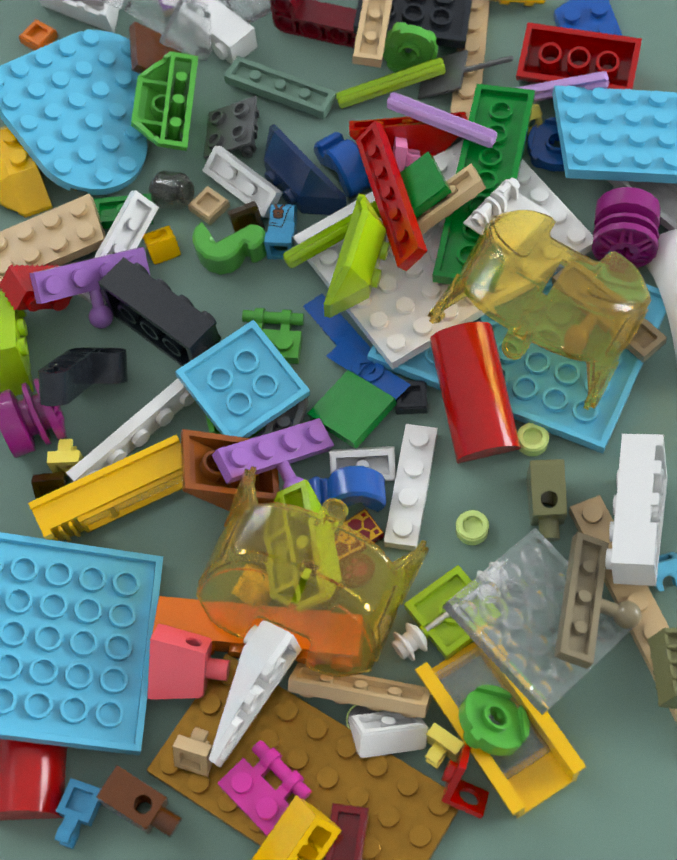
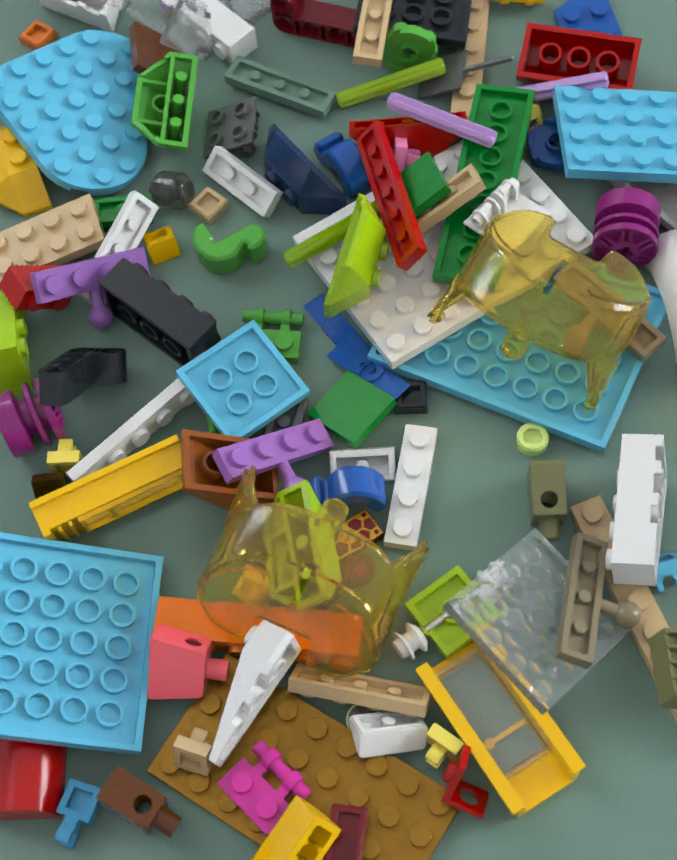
dark brown tile [227,201,266,233] -> none
dark azure leg [264,204,297,259] -> none
red brick [430,322,521,464] -> none
yellowish green tile [456,510,489,545] -> none
bright green plate [459,684,530,756] -> none

